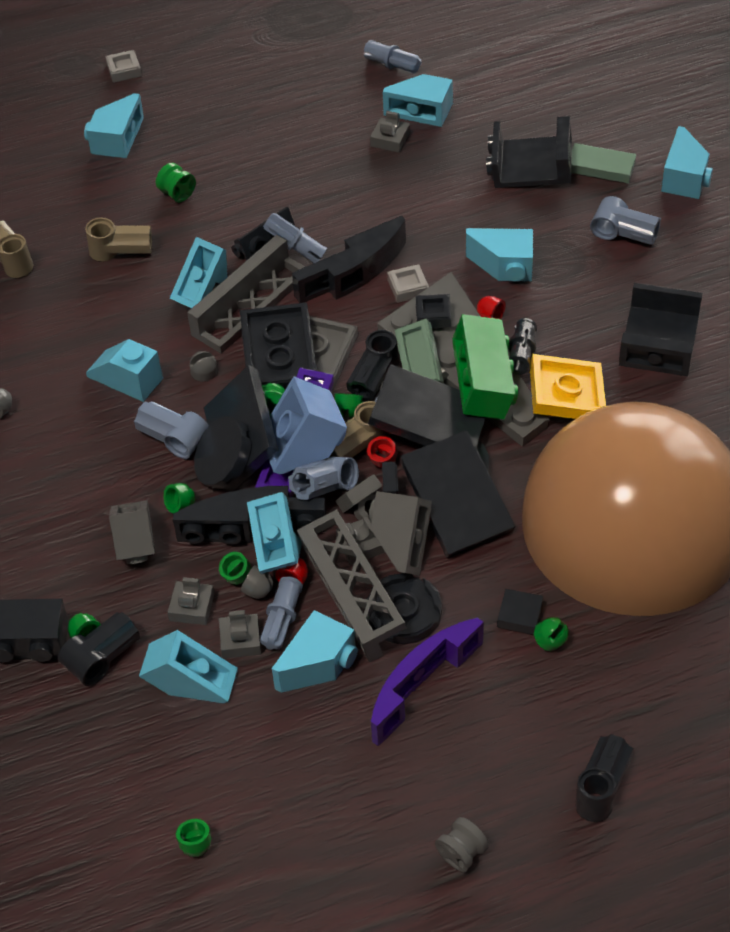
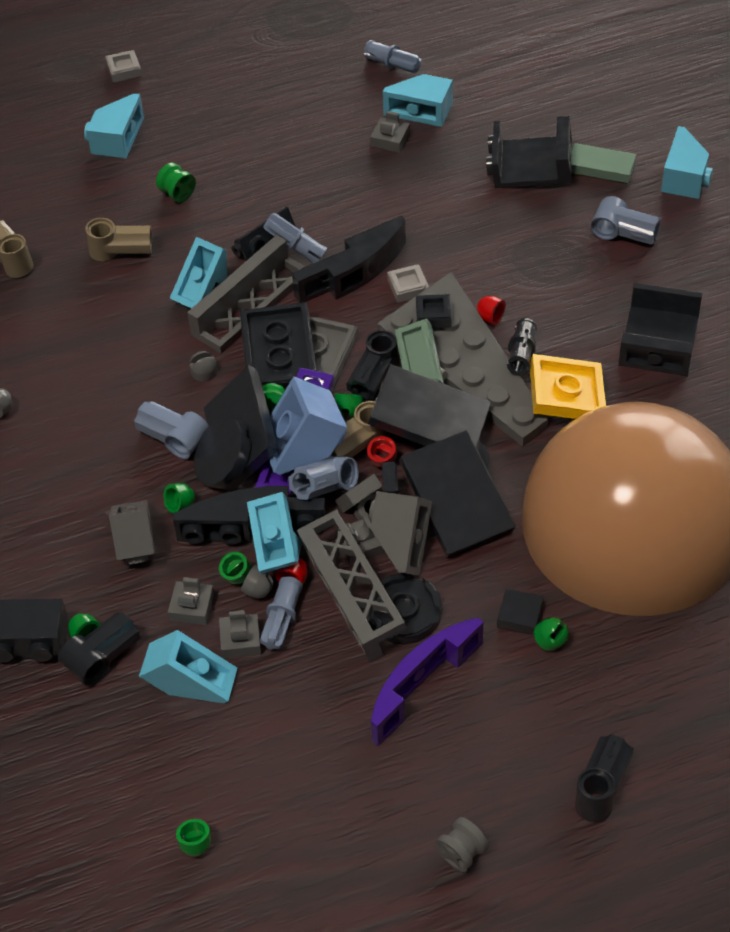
medium azure slope [86,339,163,402] -> none
medium azure slope [272,610,358,693] -> none
brick [452,314,518,419] -> none
medium azure slope [466,228,533,281] -> none

